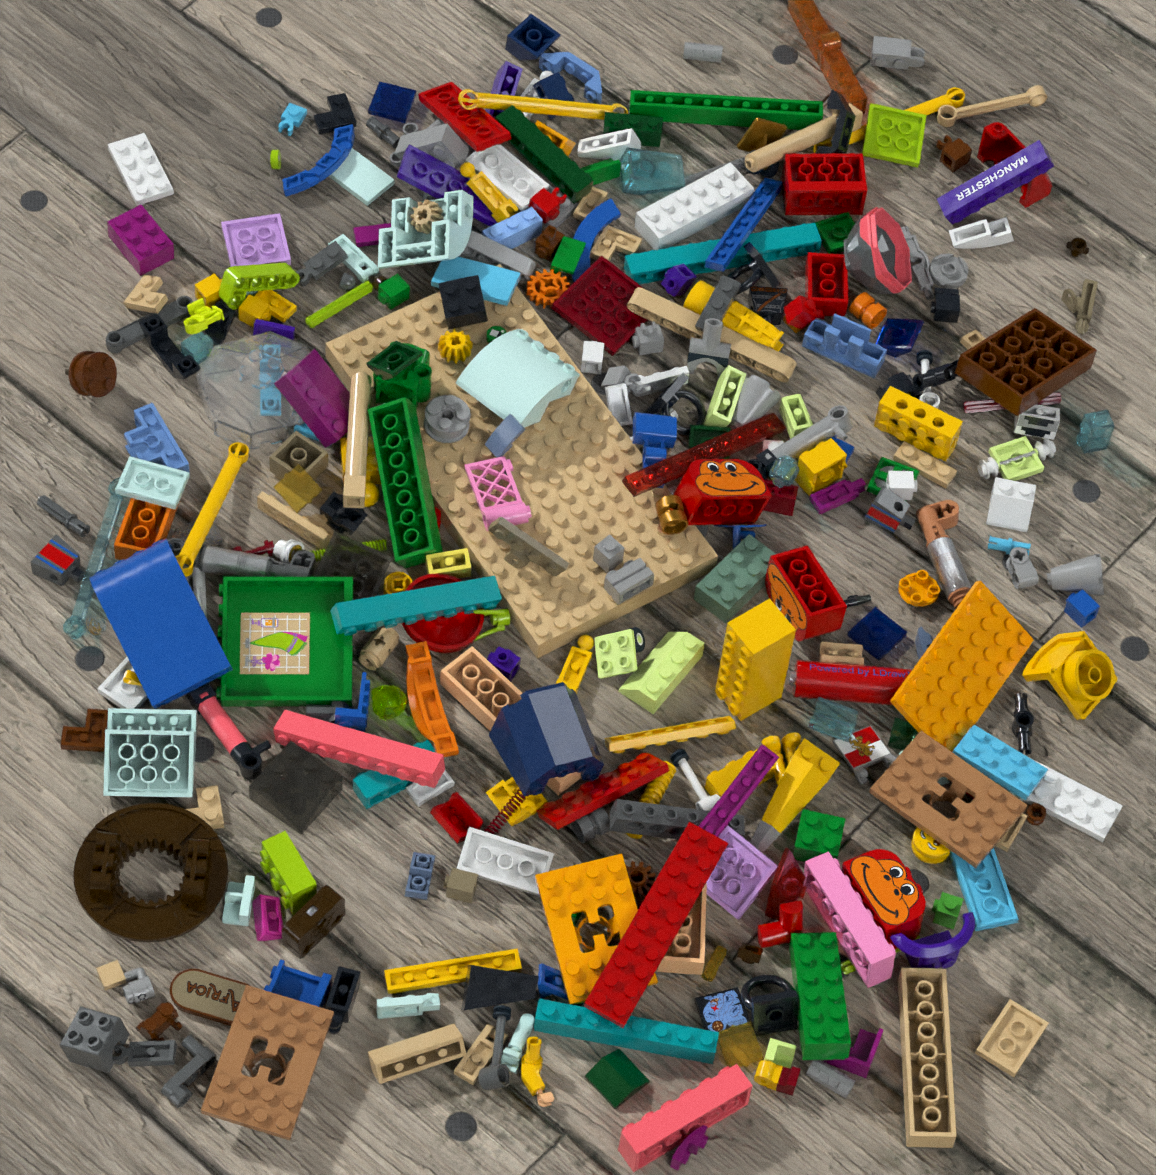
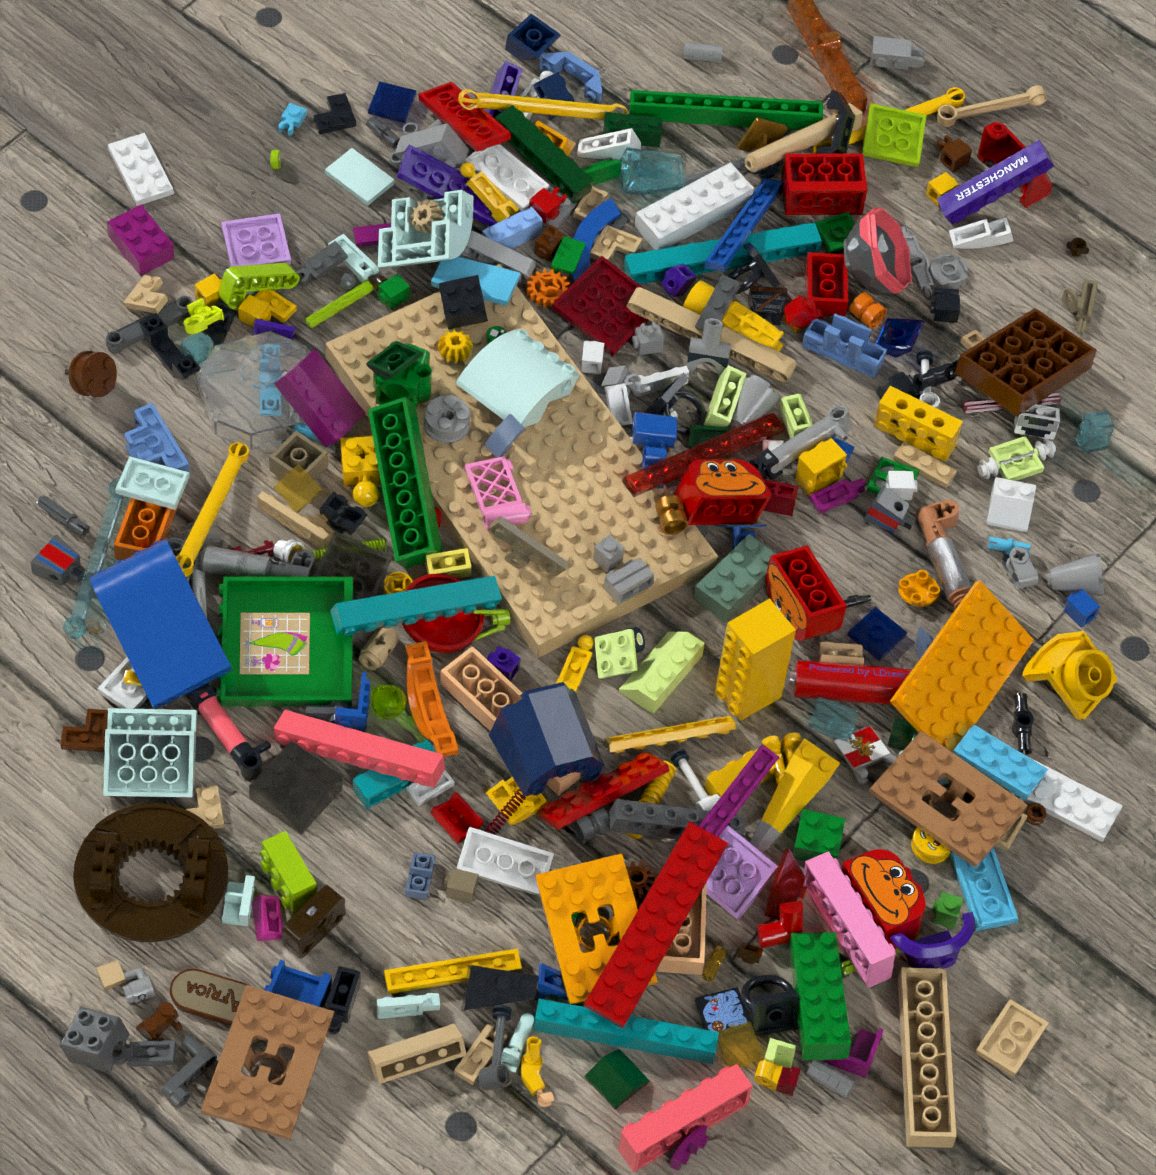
blue tile [282,124,355,196] -> none
tan brick [343,372,371,508] -> none
clear light blue head [769,455,800,488] -> none
none -> dark grey pin [609,209,631,230]
none -> yellow brick [926,172,959,207]

